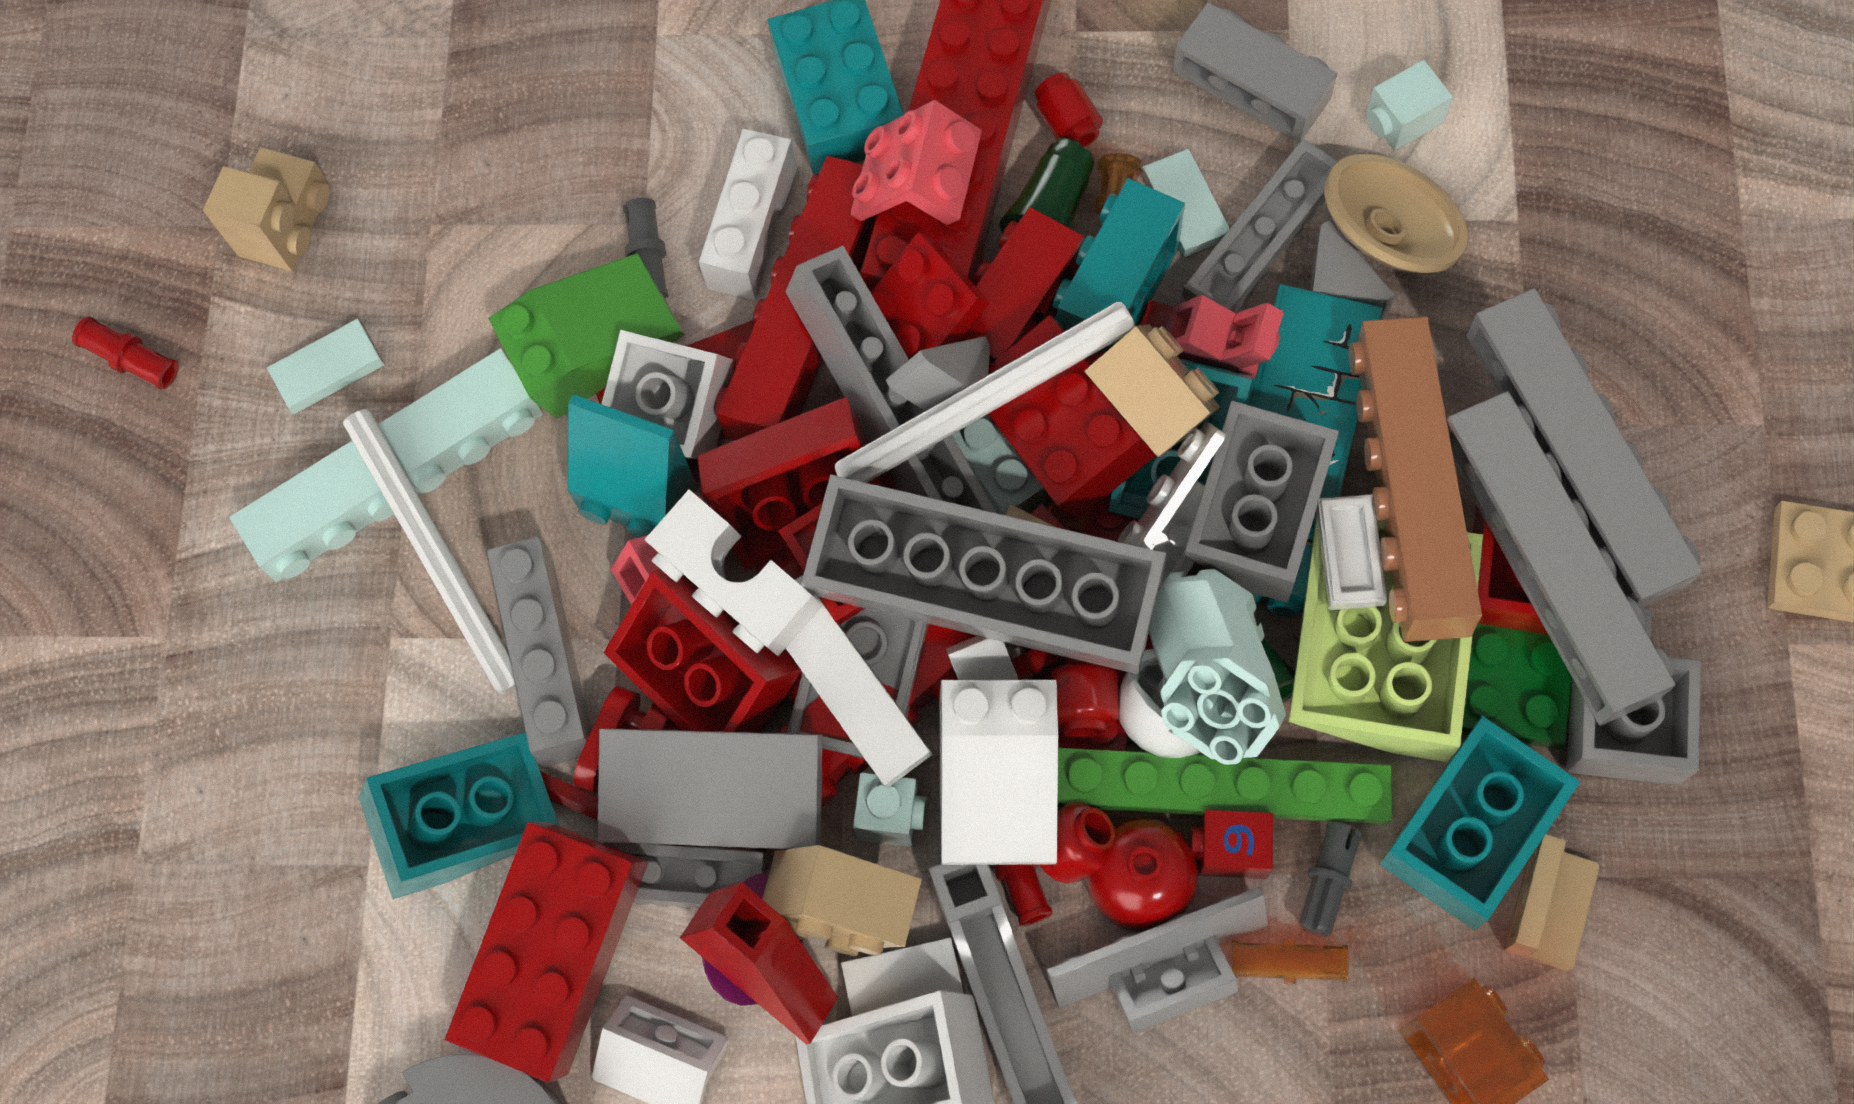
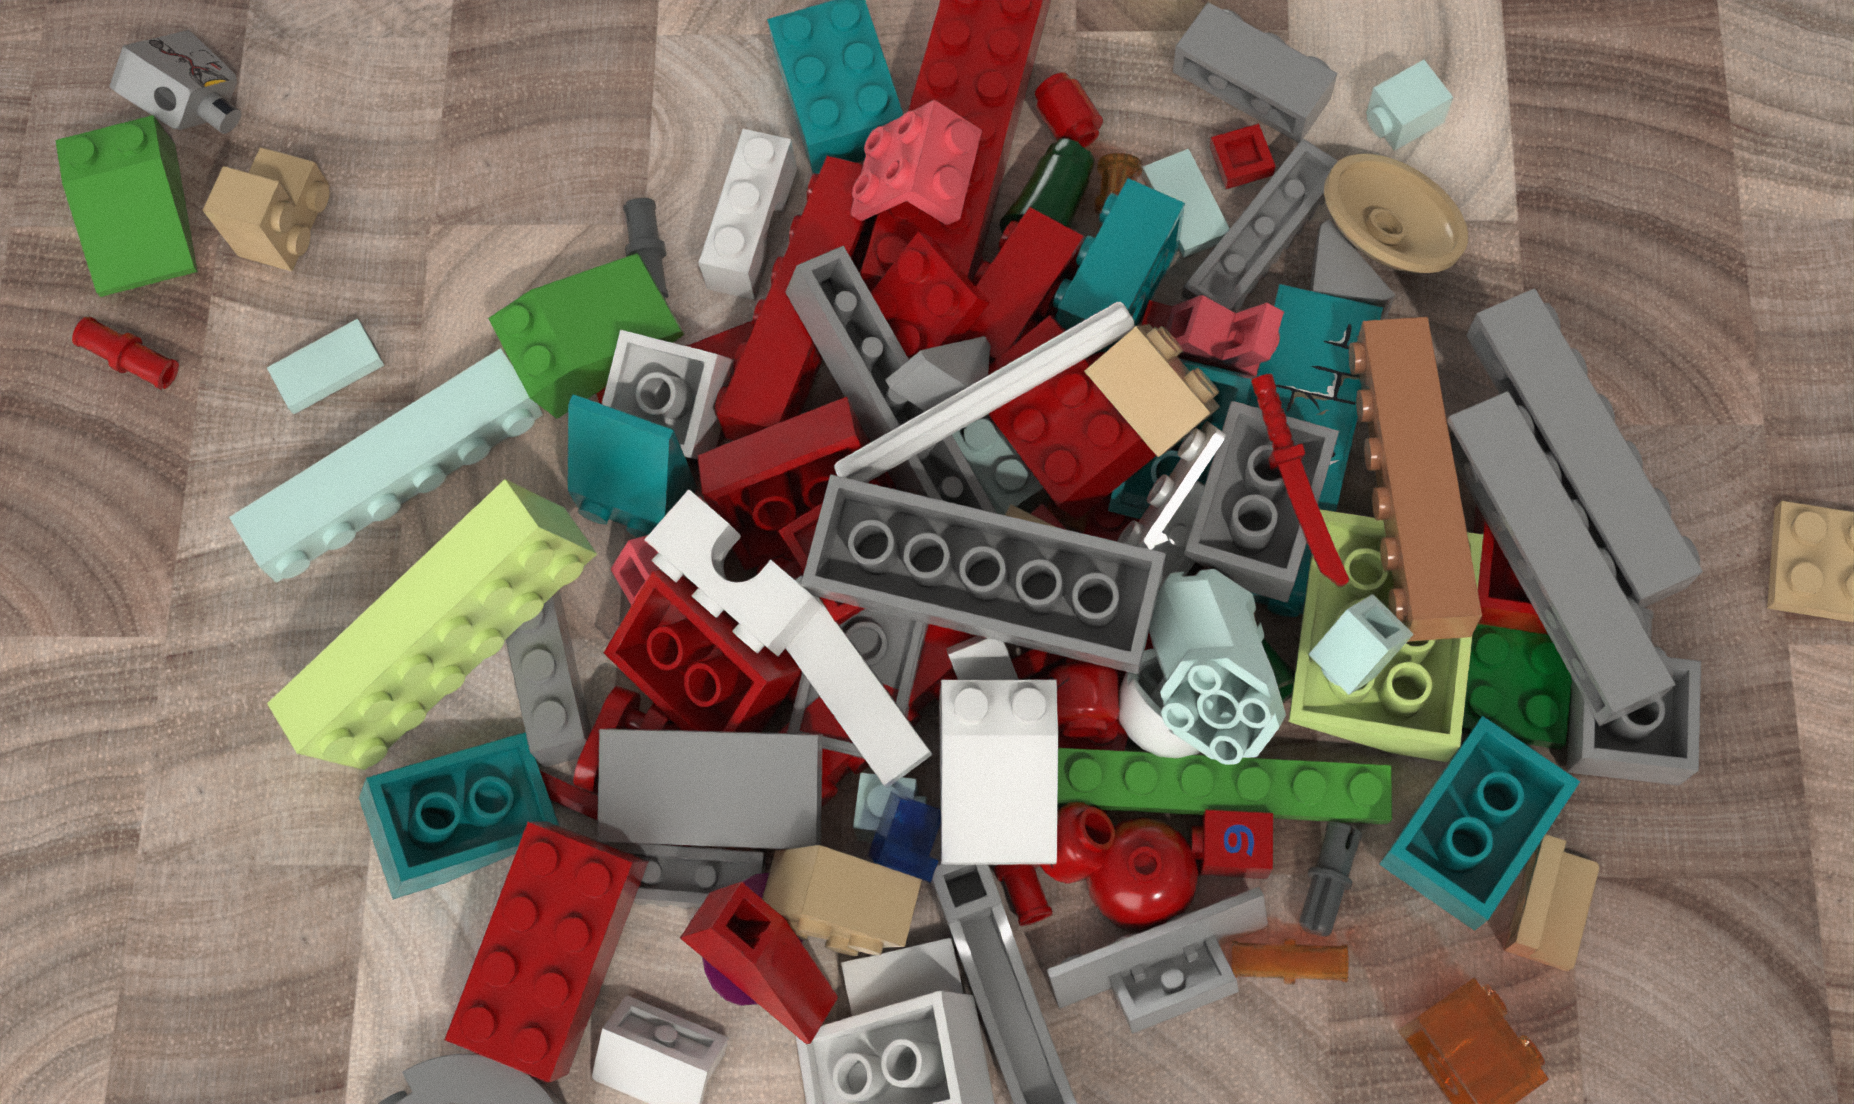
white axle [344,409,516,693] -> none
white tile [1316,494,1387,610] -> none
none -> bright green slope [55,115,198,297]
none -> light grey torso [109,30,241,134]
none -> yellowish green brick [267,479,597,770]
none -> clear blue panel [867,791,941,883]
none -> red plate [1209,123,1276,189]
none -> red sword [1251,374,1349,587]
none -> light aqua brick [1308,594,1414,695]

